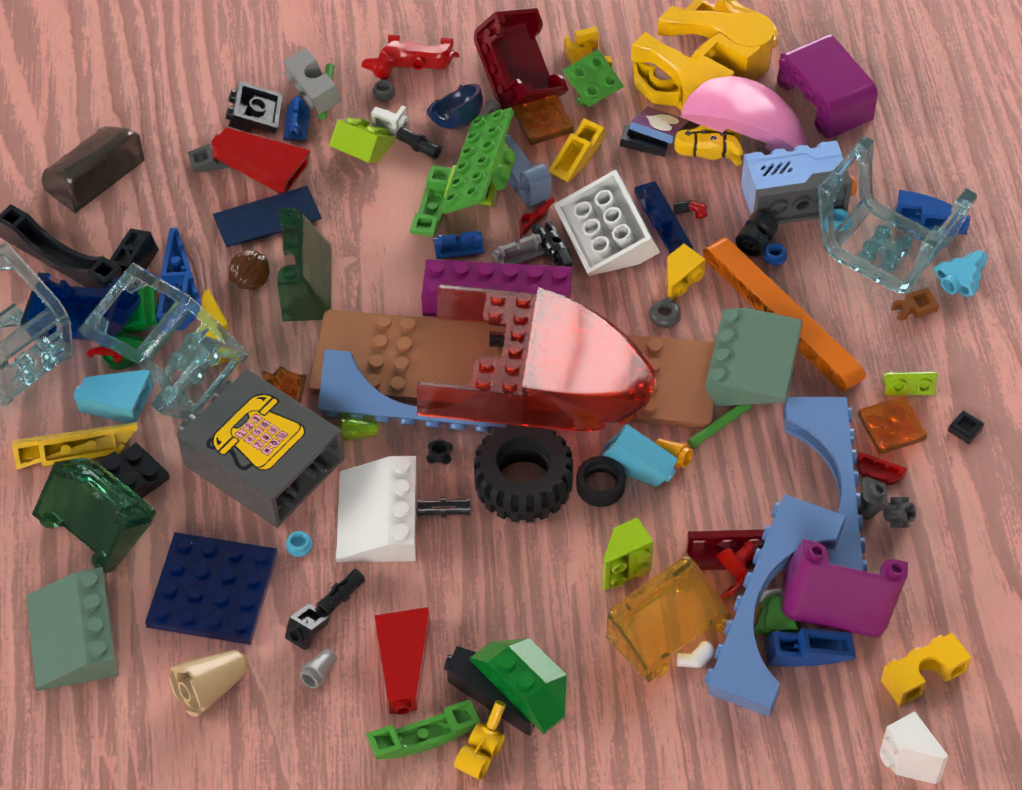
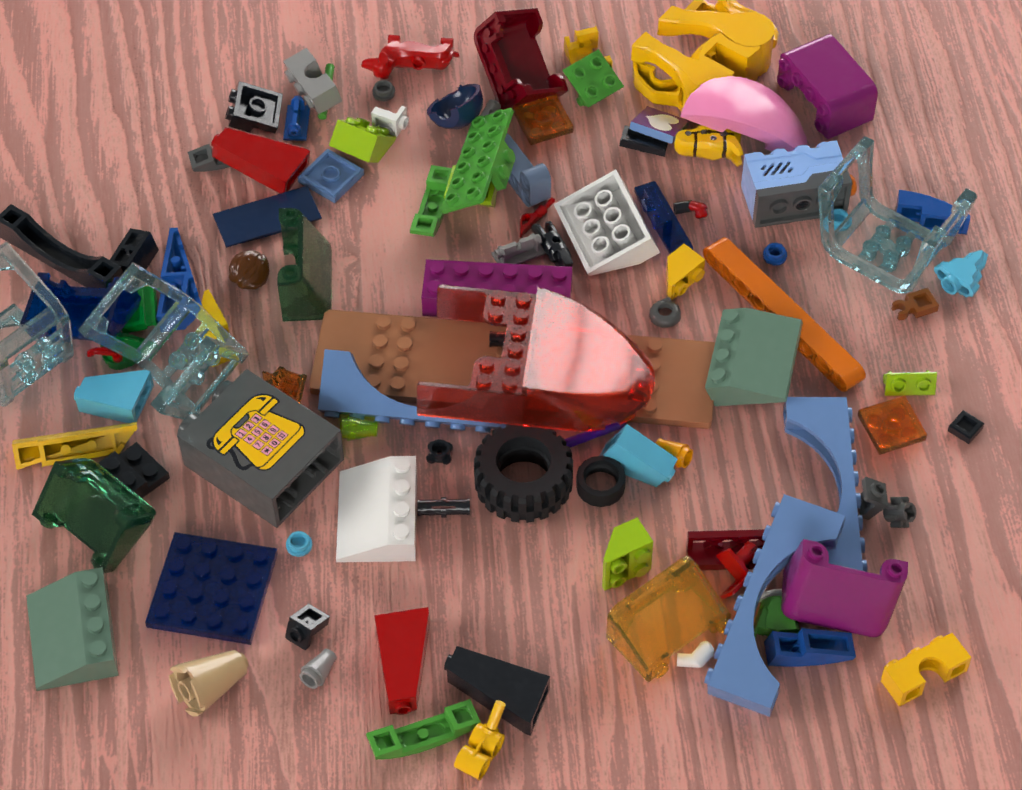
clear smoke windscreen [42,126,145,213] -> none
black pin [316,569,366,615] -> none
black pin [396,126,442,160] -> none
blue hinge [433,230,484,259] -> none
green wedge [470,638,567,734] -> none
yellow slope [548,118,607,183] -> none
bright green bar [687,404,751,448] -> none
black wheel [735,211,778,257] -> none
red tile [856,451,908,486] -> none
white slope [880,711,948,784] -> none
none -> medium blue tile [298,149,364,203]
none -> dark purple bar [565,417,626,448]

